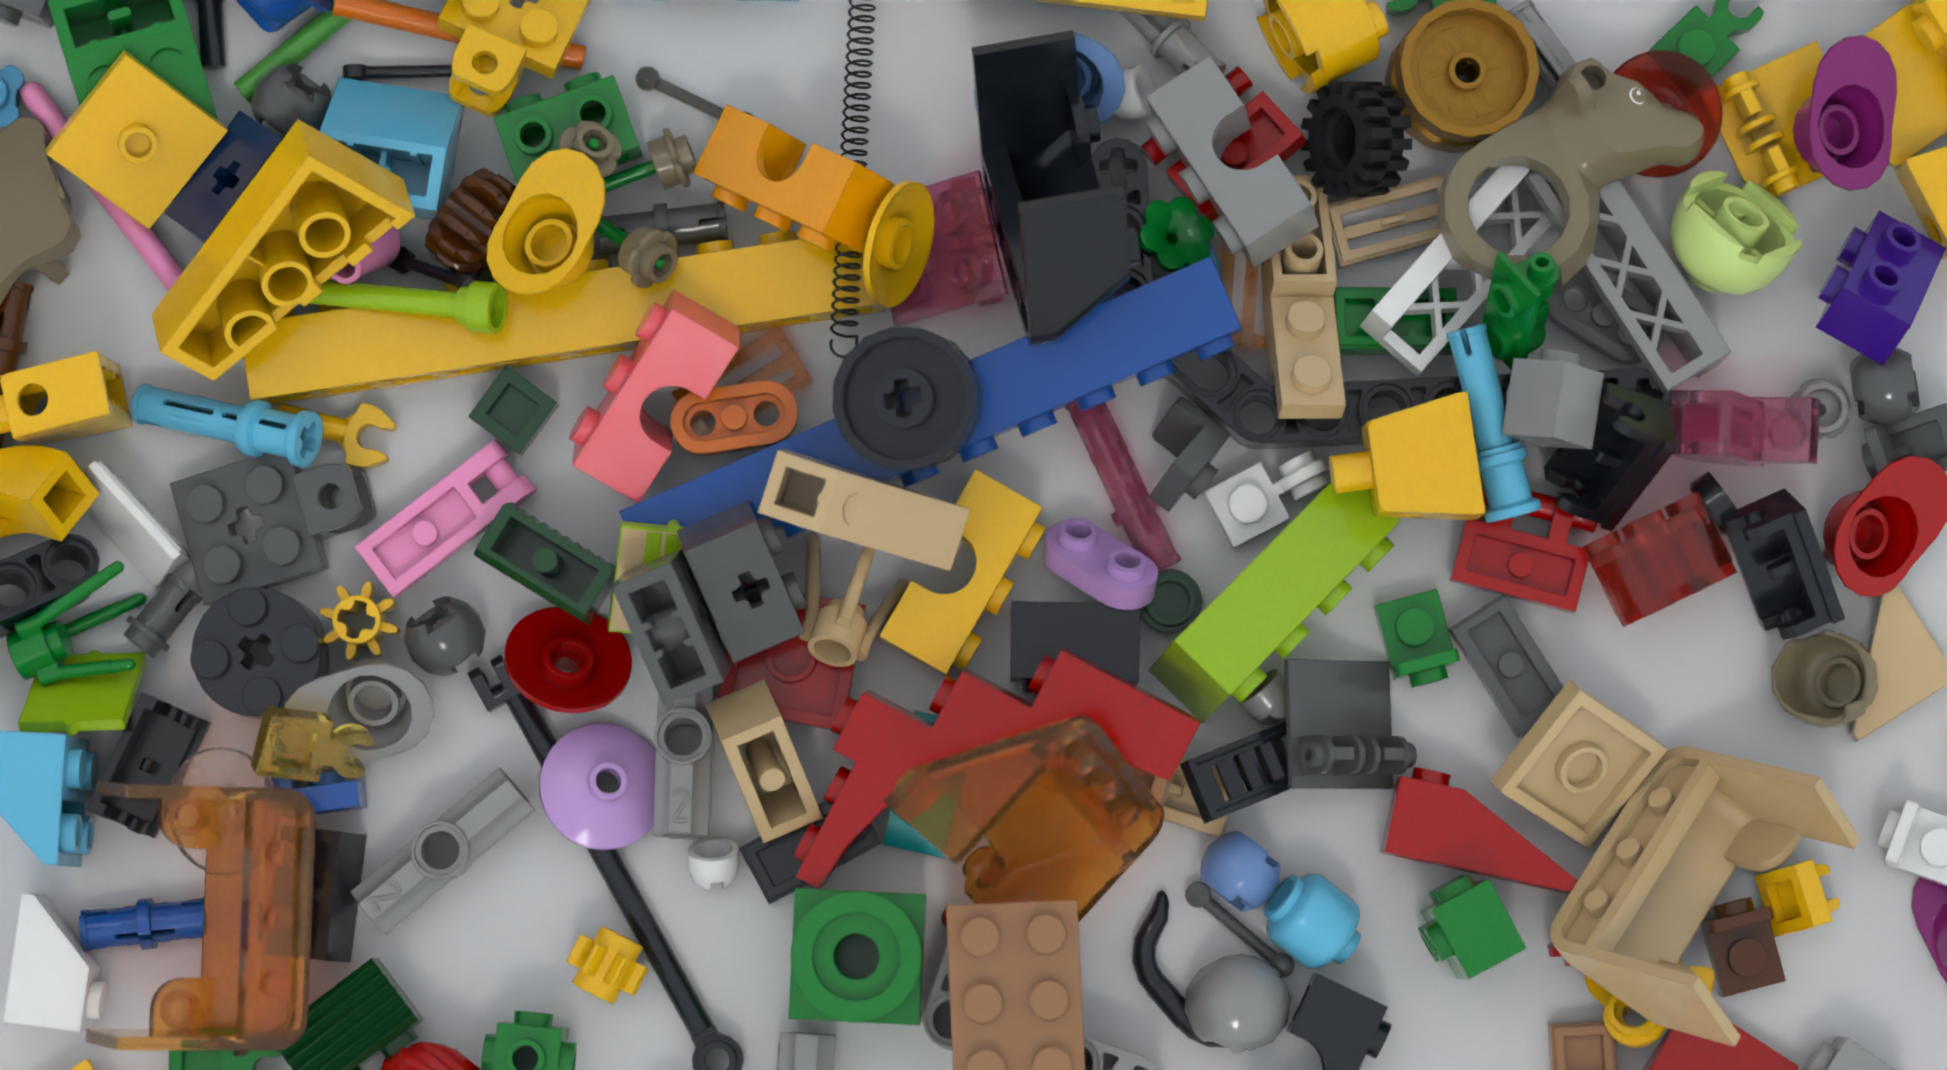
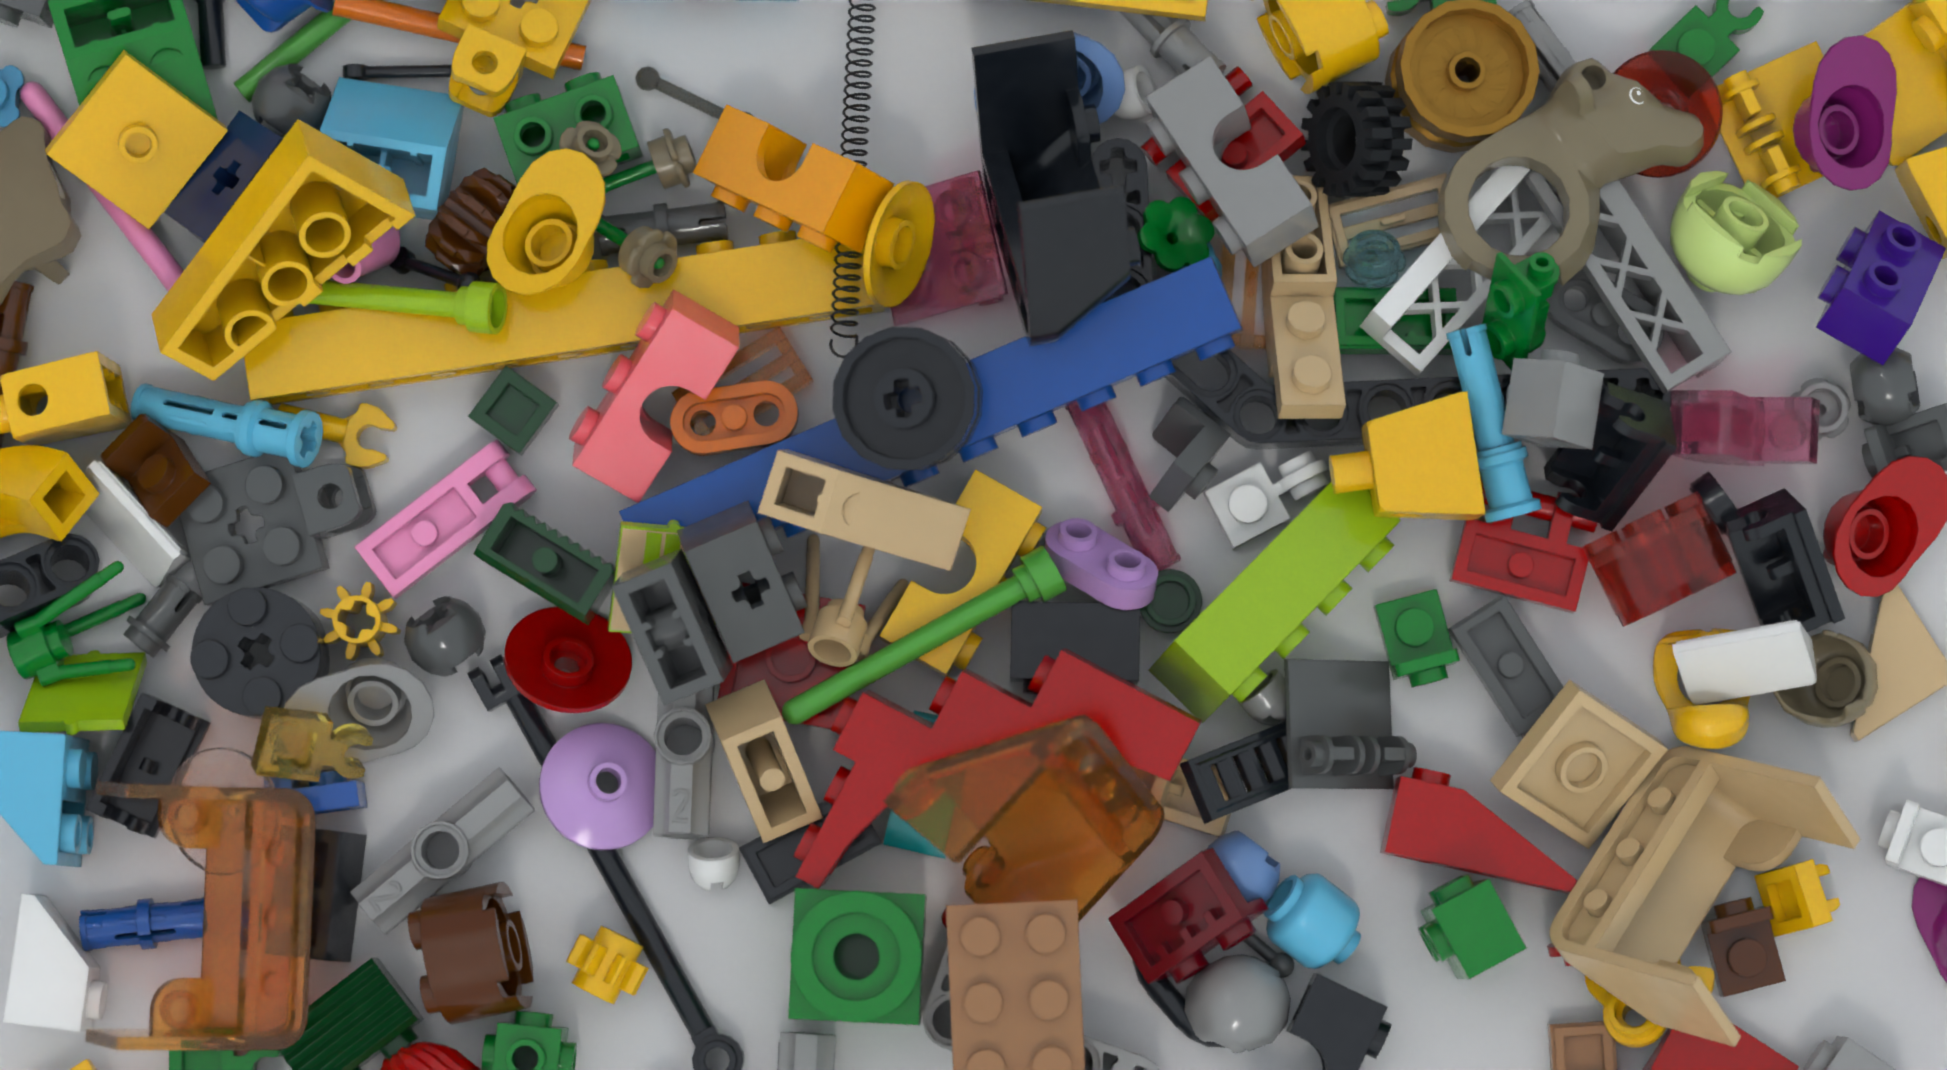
none -> reddish brown bracket [101,414,211,528]
none -> reddish brown brick [408,882,534,1025]
none -> bright green piece [782,545,1067,725]
none -> dark red bracket [1108,848,1269,984]
none -> clear light blue plate [1343,230,1406,288]
none -> yellow piece [1653,628,1751,749]
none -> white slope [1672,620,1817,705]

